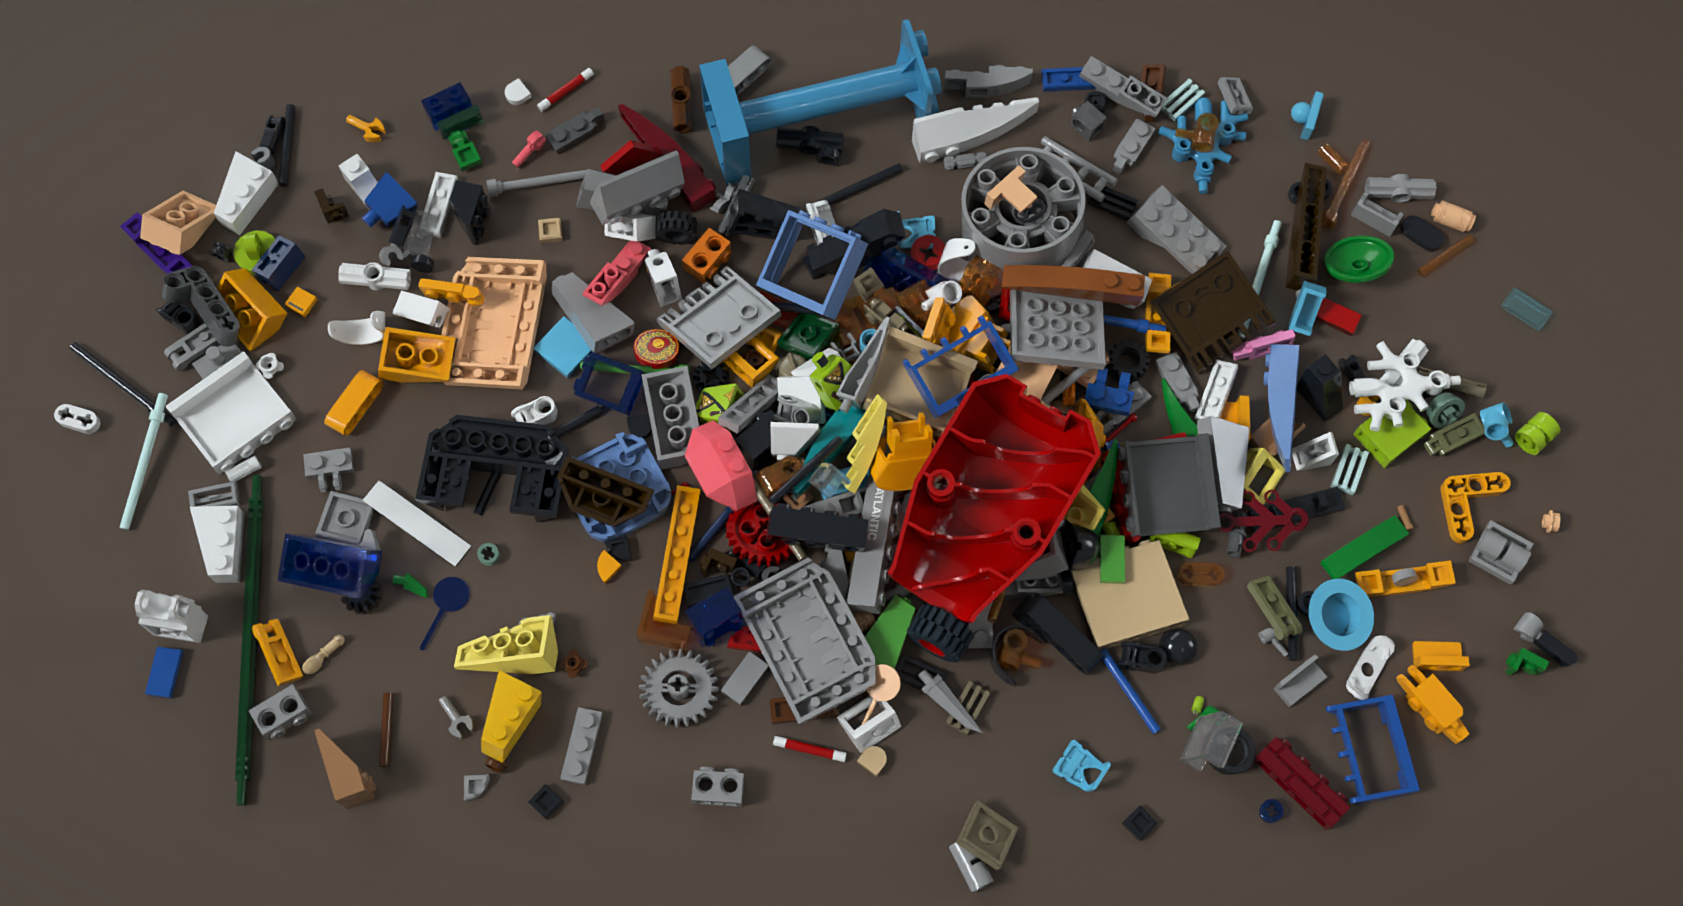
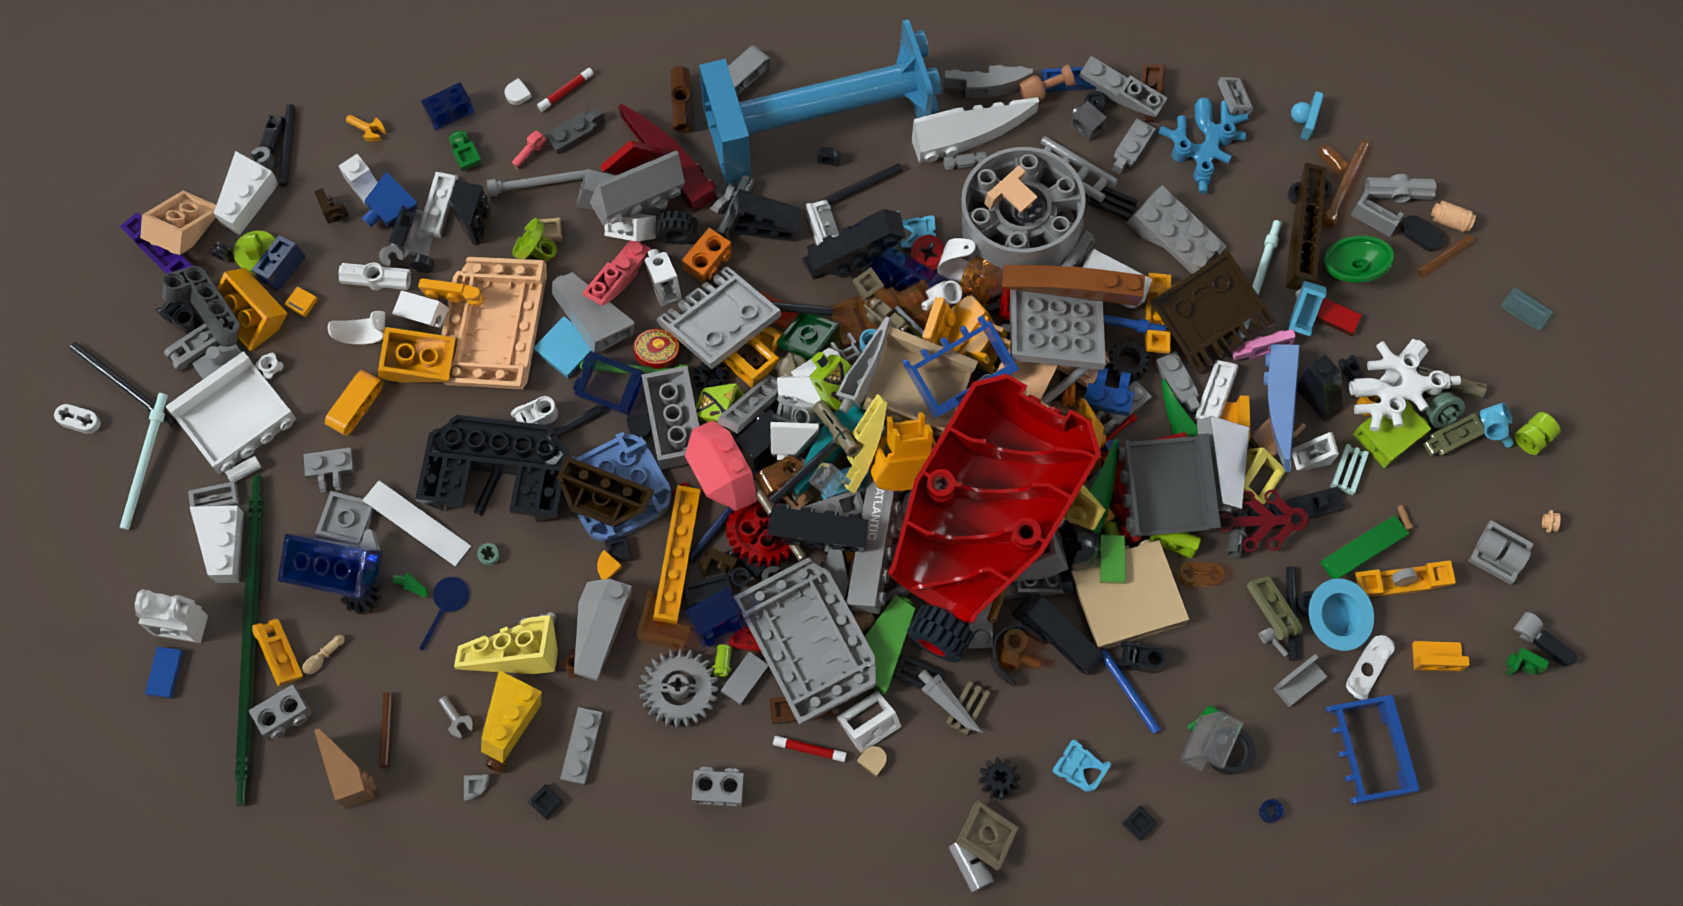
clear green tile [437,104,483,140] -> none
medium blue window [756,210,868,320] -> none
black piece [776,126,844,155] -> none
light nougat piece [861,664,901,725] -> none
black hair [1159,628,1198,665] -> none
light aqua tile [1161,78,1205,122] -> none
clear orange piece [1175,113,1219,153] -> none
lime piece [1191,696,1204,715] -> none
dark red brick [1254,736,1351,831] -> none
light orange hinge [1396,665,1469,744] -> none
light orange beam [1441,472,1510,544] -> none
none -> lime tile [512,218,557,262]
none -> light grey wedge [574,579,632,681]
none -> lime pin [712,644,732,677]
none -> dark tan pin [813,400,861,457]
none -> black gear [978,757,1021,800]
none -> nougat piece [1019,64,1075,101]

